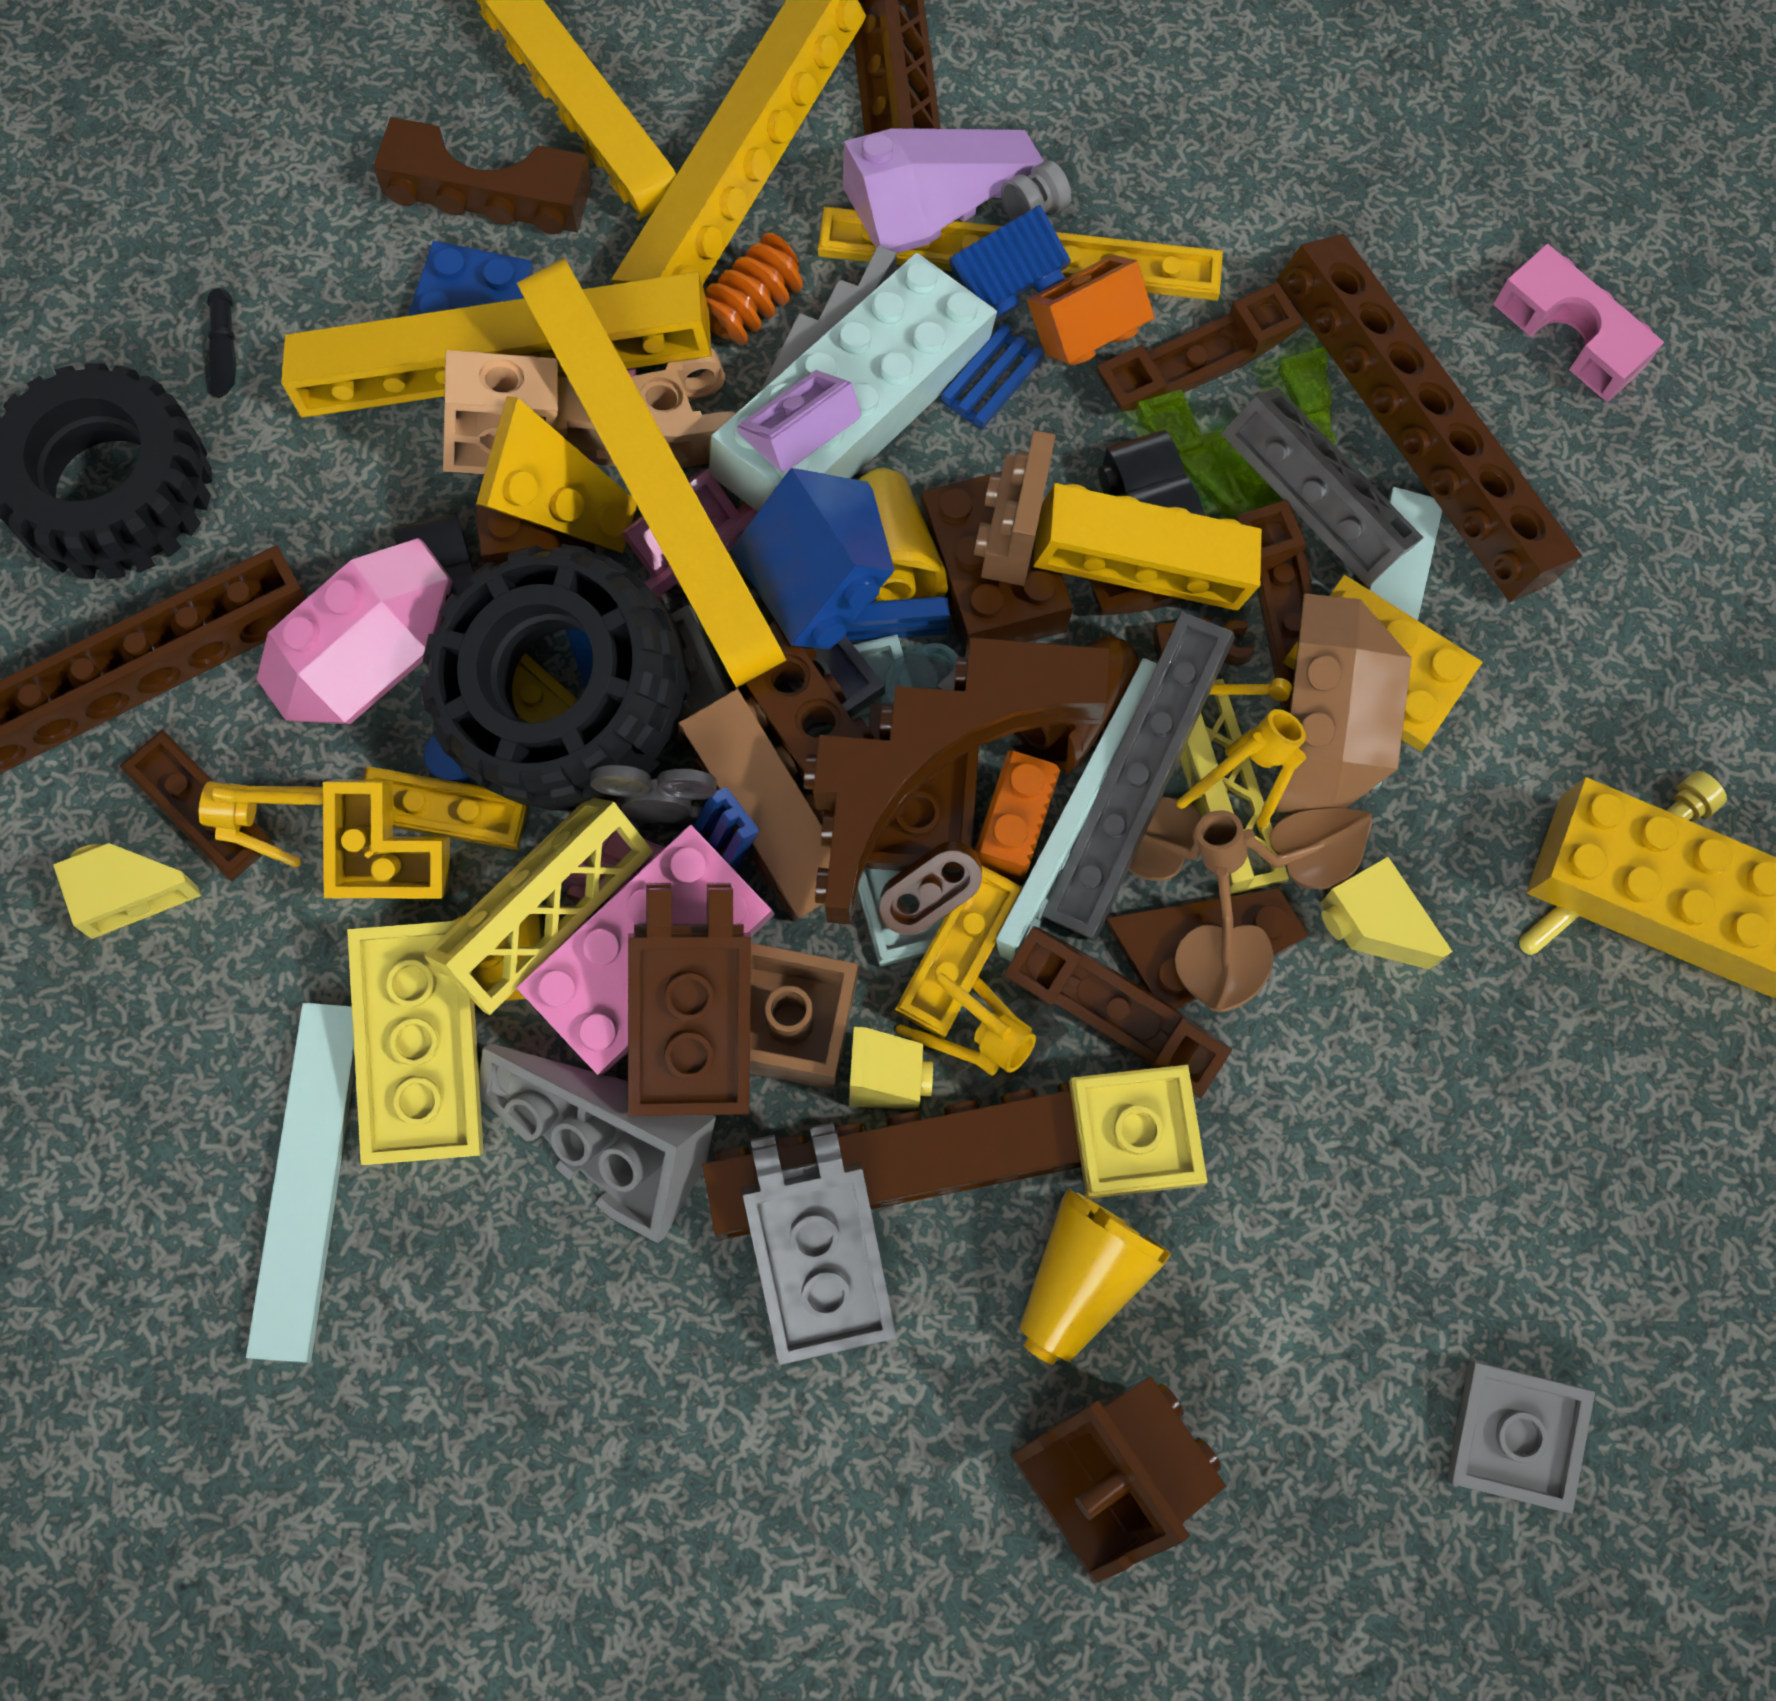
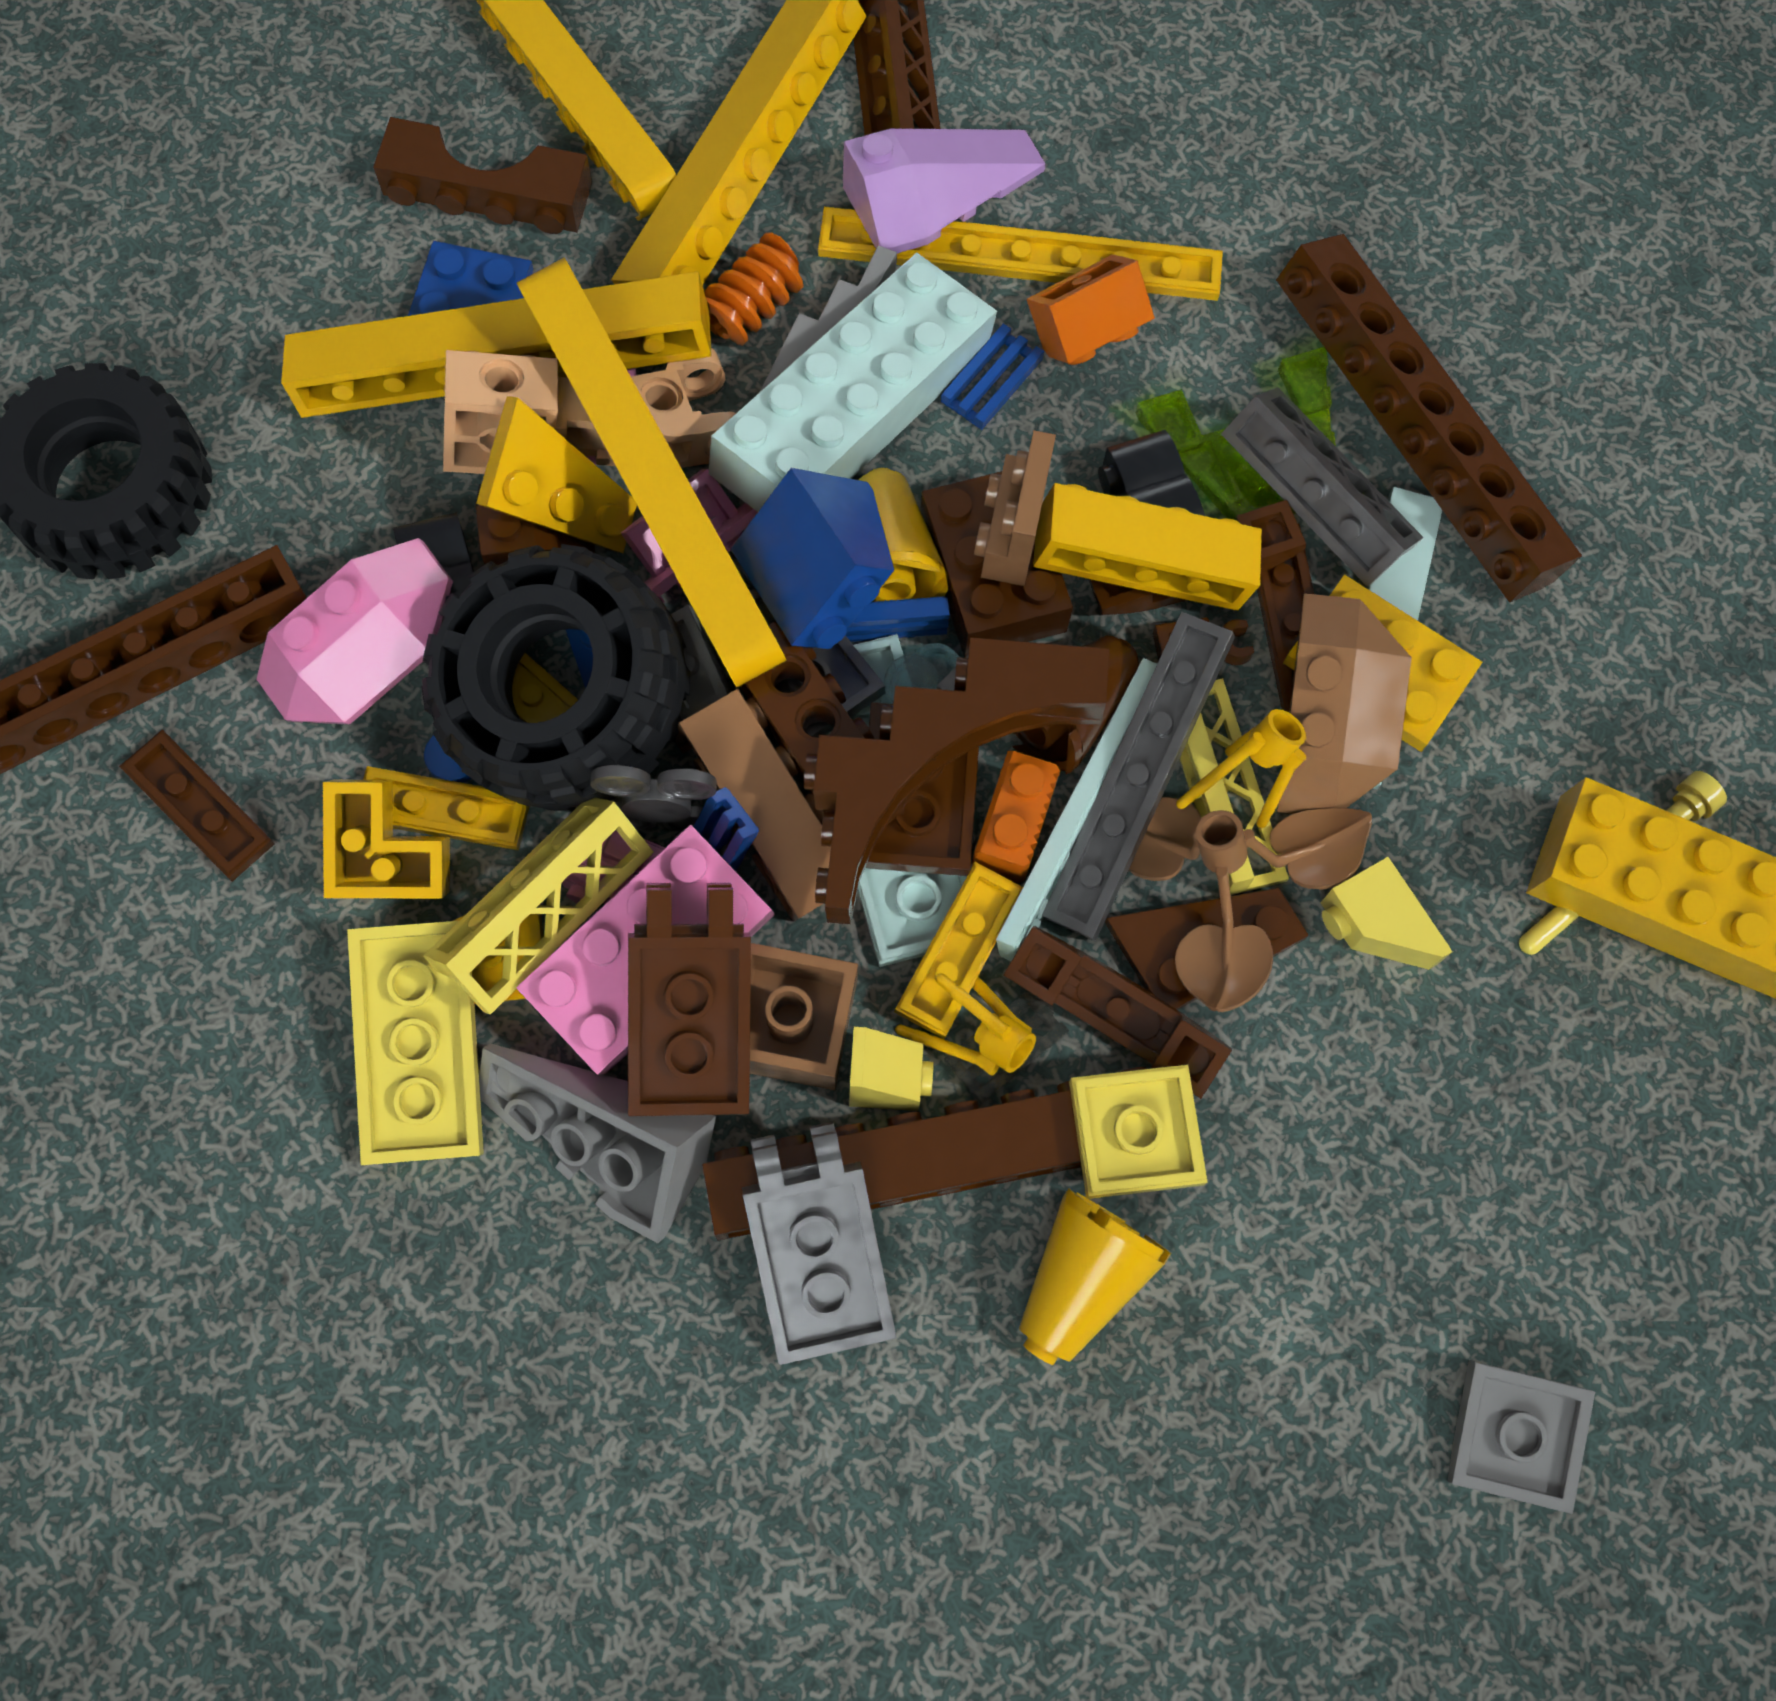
light yellow slope [53,843,201,939] -> none
yellow plant [199,781,323,867] -> none
black piece [207,288,236,398] -> none
light aqua tile [246,1003,355,1363] -> none
lavender slope [737,370,861,472] -> none
reddish brown plate [879,842,982,935] -> none
blue brick [950,205,1071,320] -> none
light grey wheel [1001,160,1071,221] -> none
reddish brown piece [1010,1376,1227,1583] -> none
reddish brown slope [1096,282,1303,412] -> none
yellow hinge [1209,678,1293,701] -> none
bright pink arch [1493,244,1664,403] -> none

